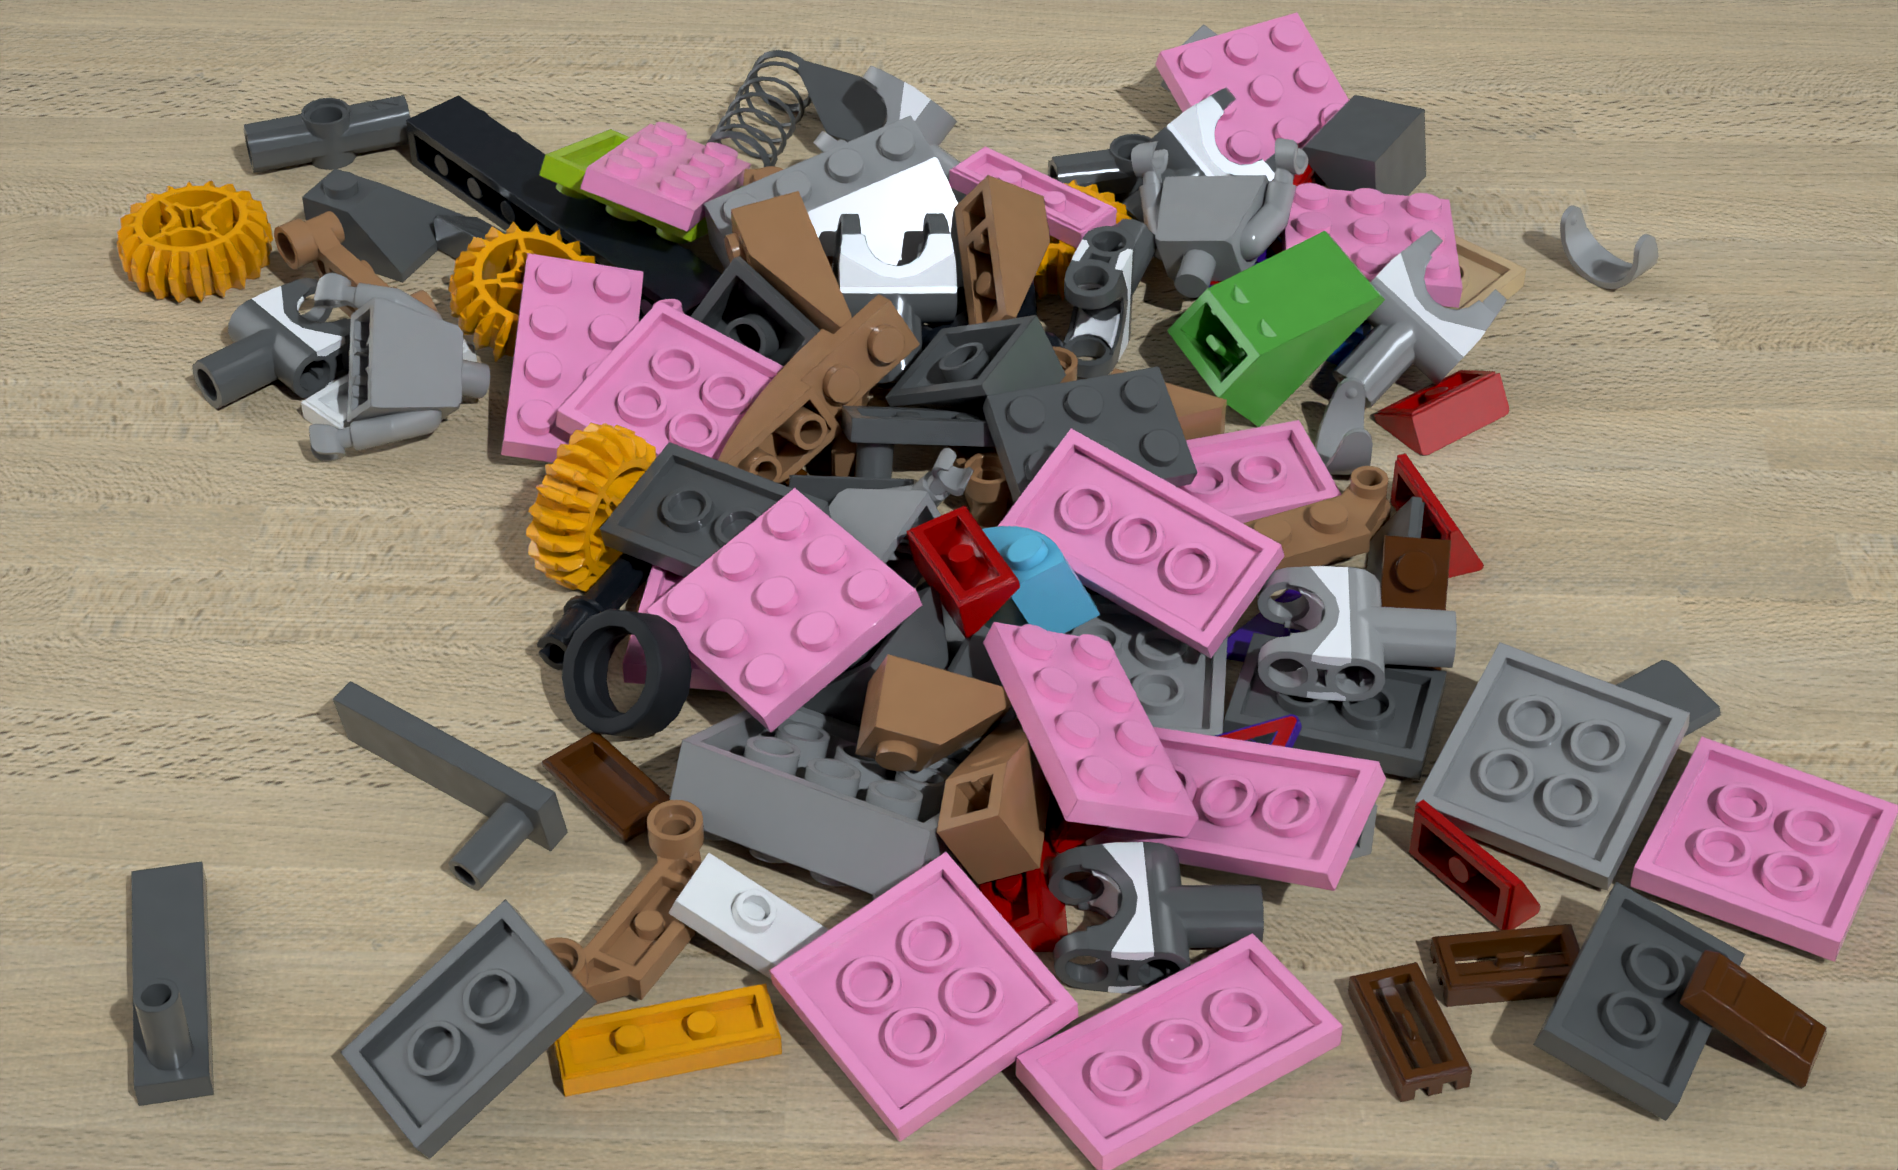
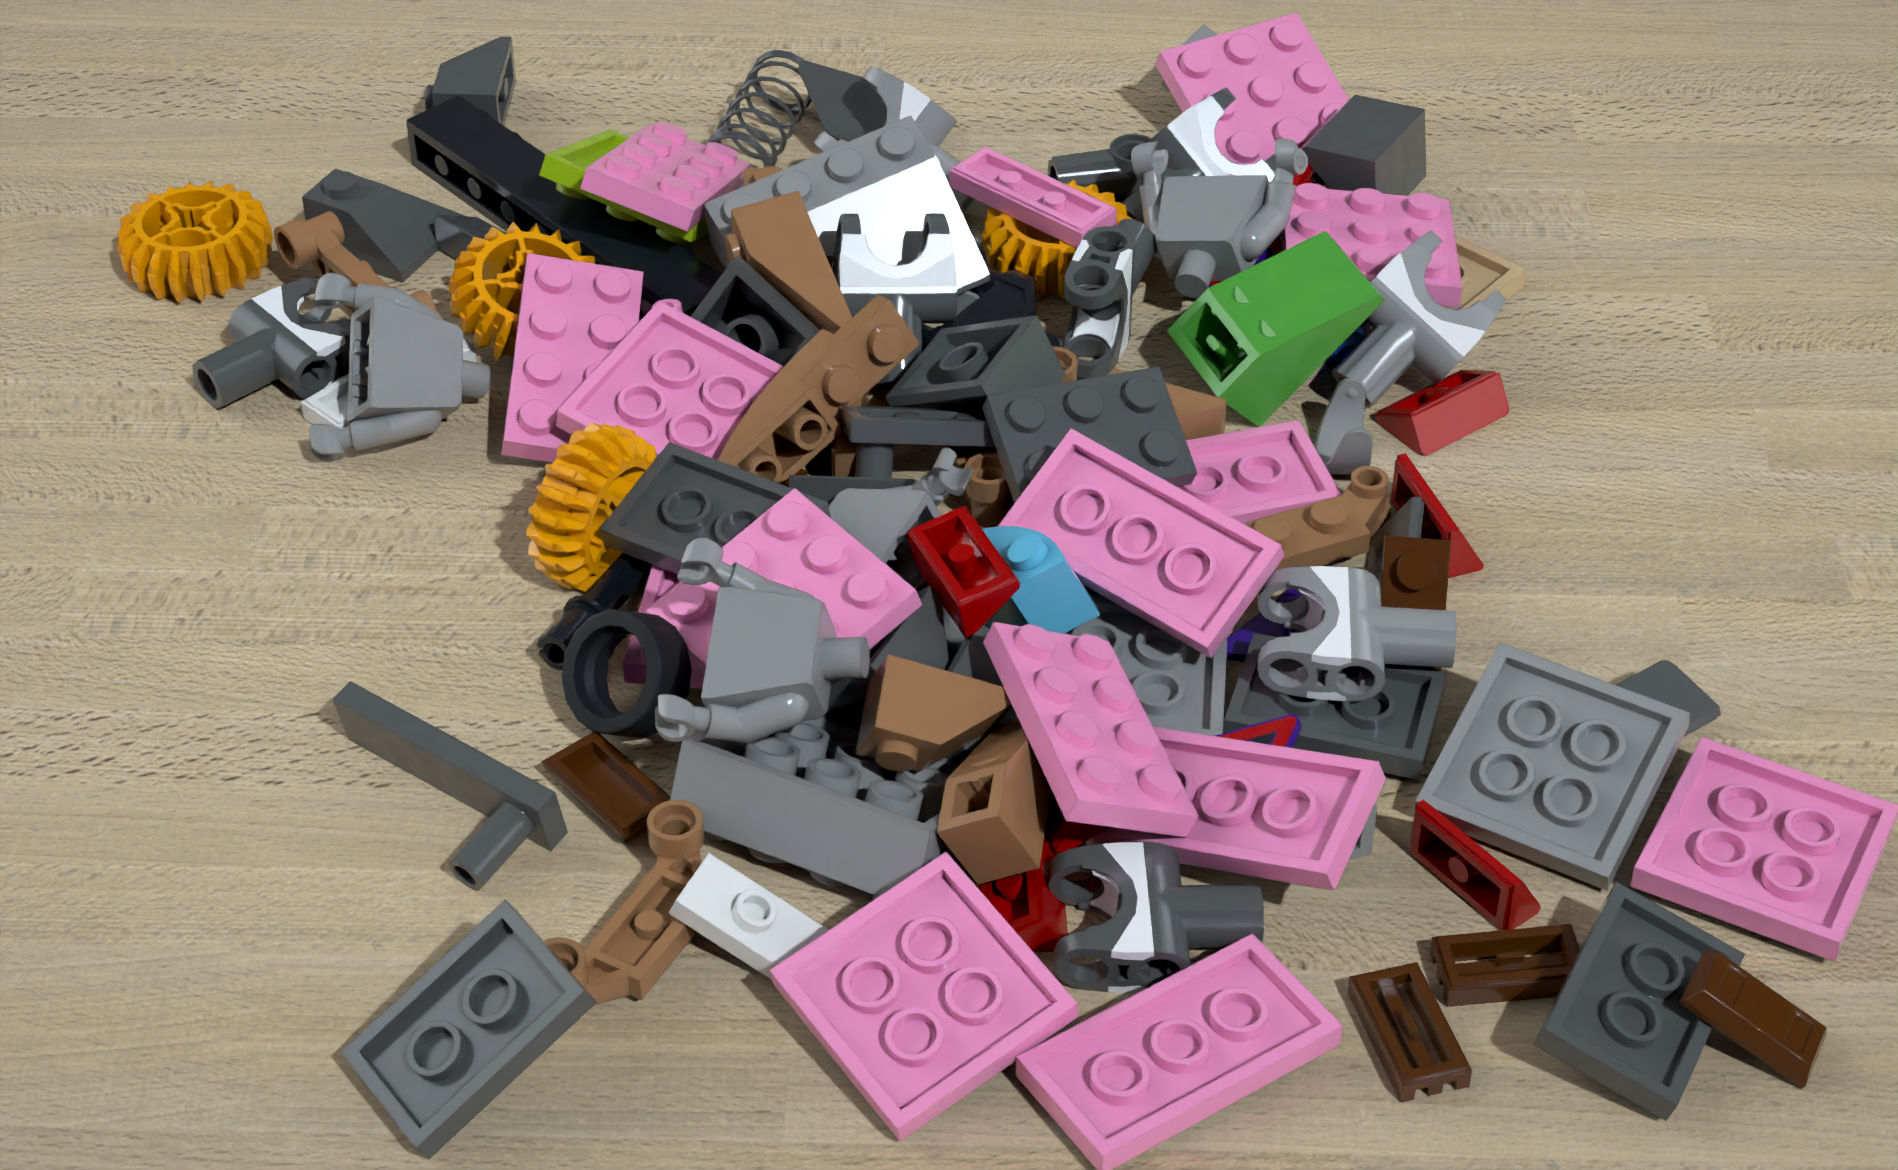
dark grey piece [131,861,214,1106] -> none
dark grey piece [243,95,411,173] -> none
light orange tile [553,983,782,1097] -> none
medium nougat slope [954,175,1050,325] -> none
light grey helmet [1560,205,1659,289] -> none
none -> dark grey slope [425,37,516,126]
none -> light grey torso [655,538,870,743]

